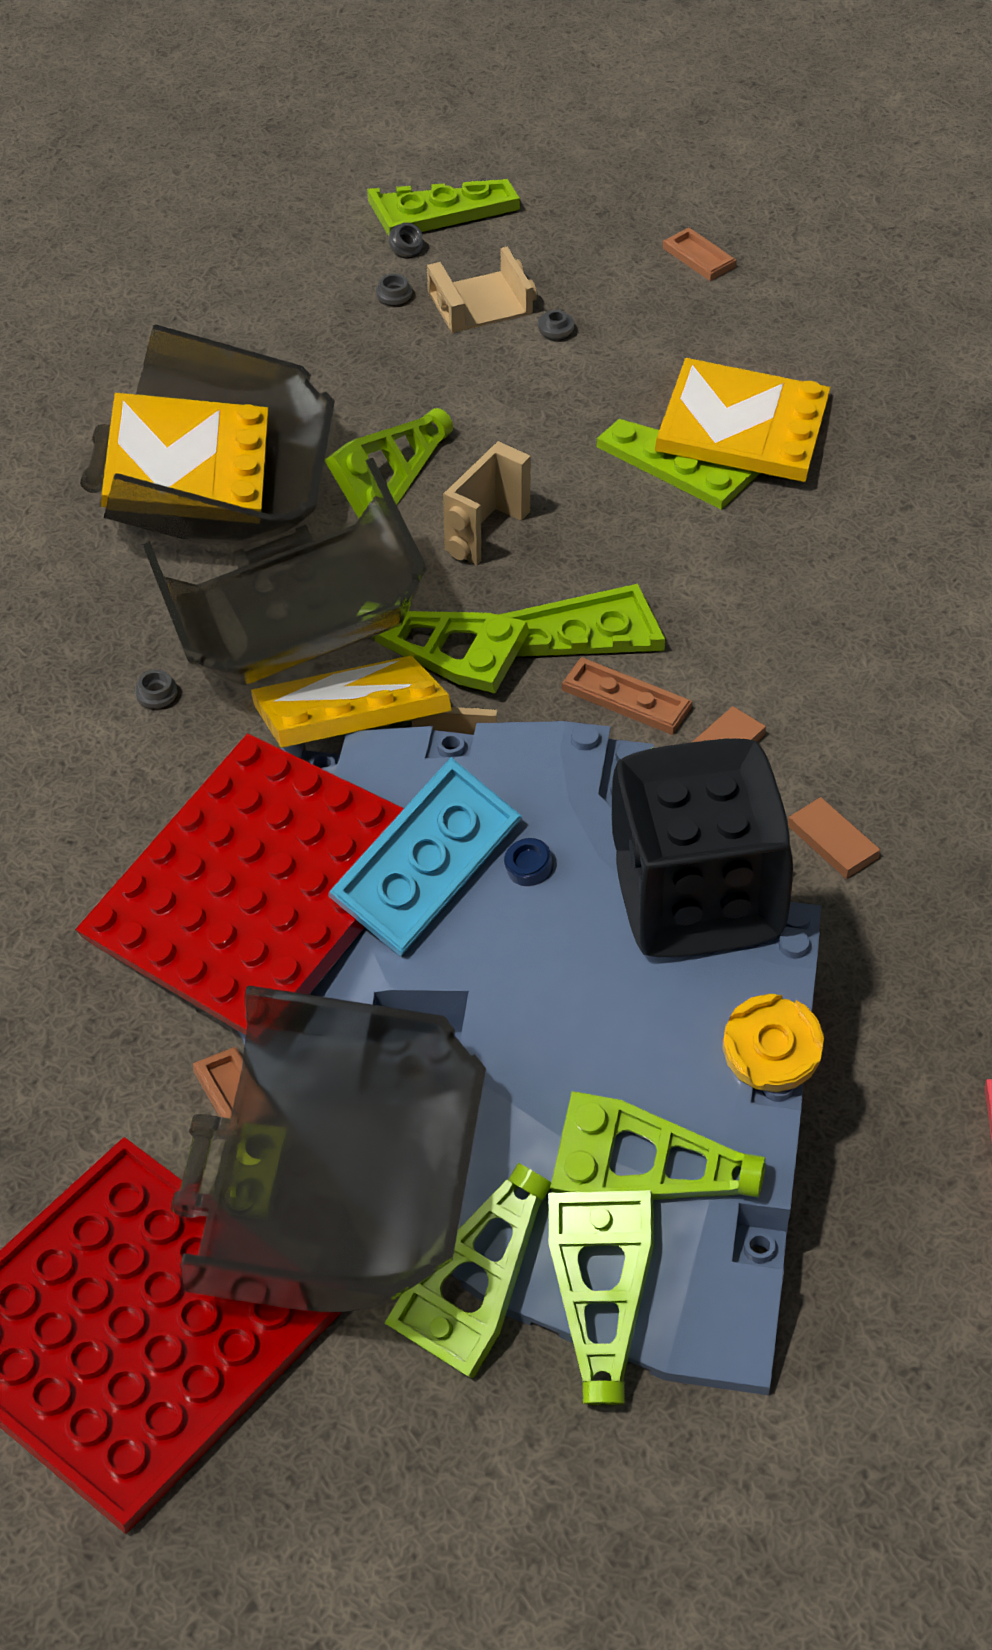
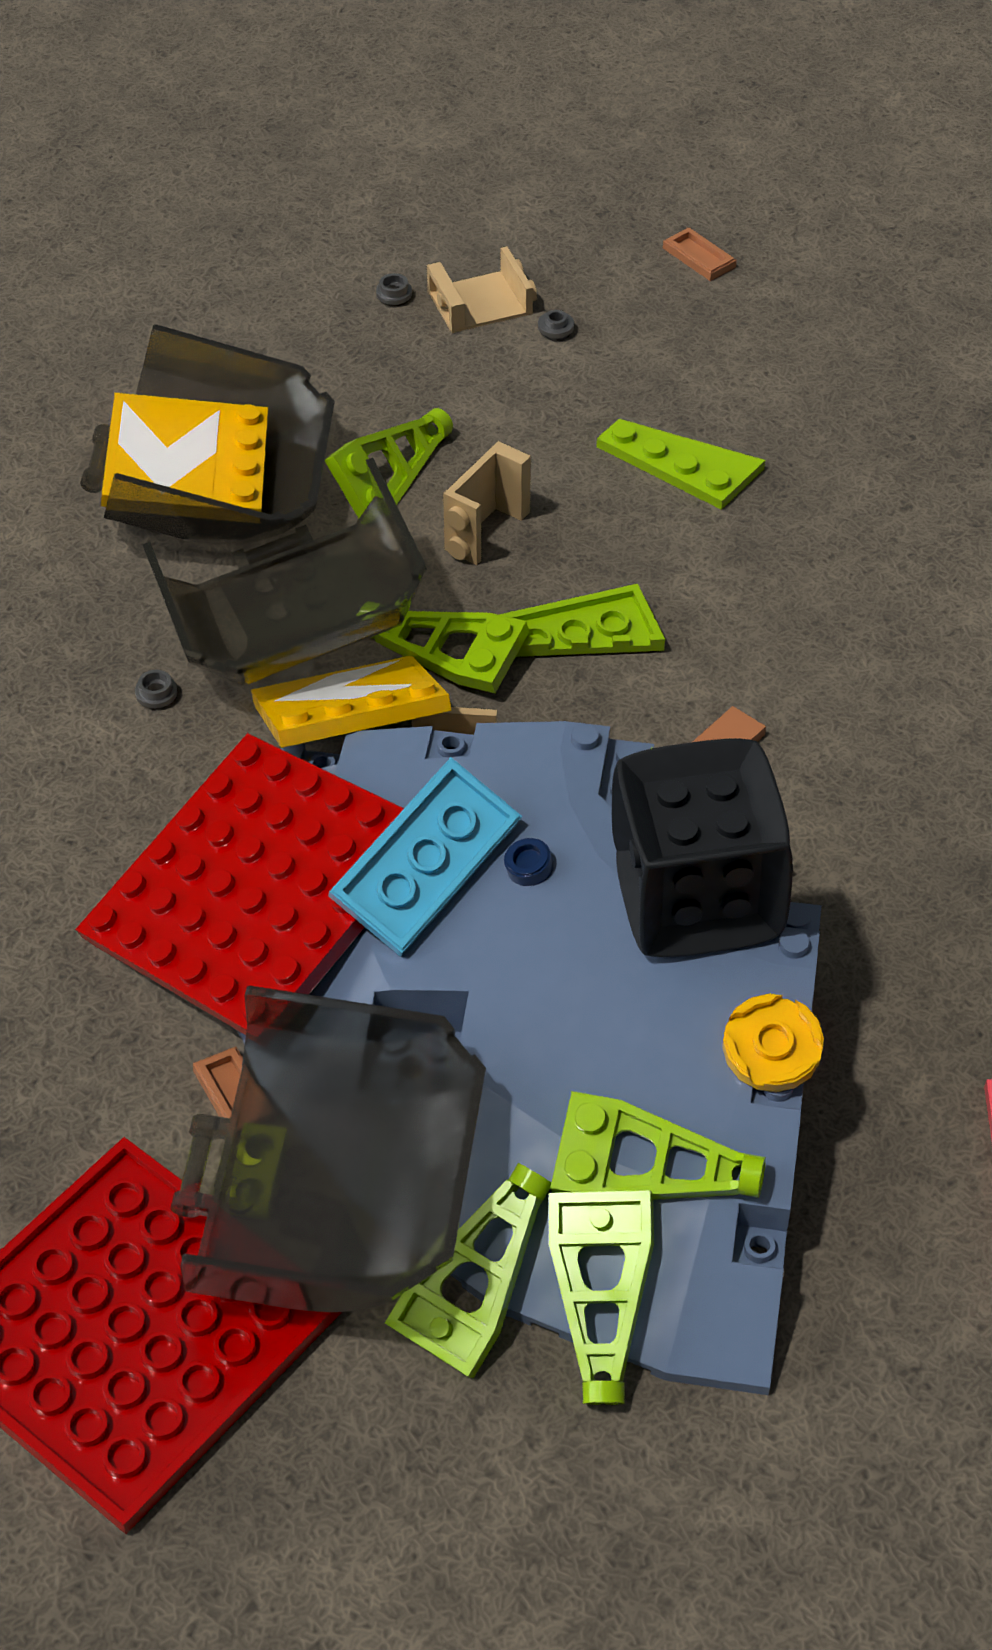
lime wing [367,179,520,236] -> none
flat silver plate [388,222,423,258] -> none
nougat tile [562,657,692,735] -> none
yellow plate [655,358,831,482] -> none
nougat tile [788,797,880,879] -> none

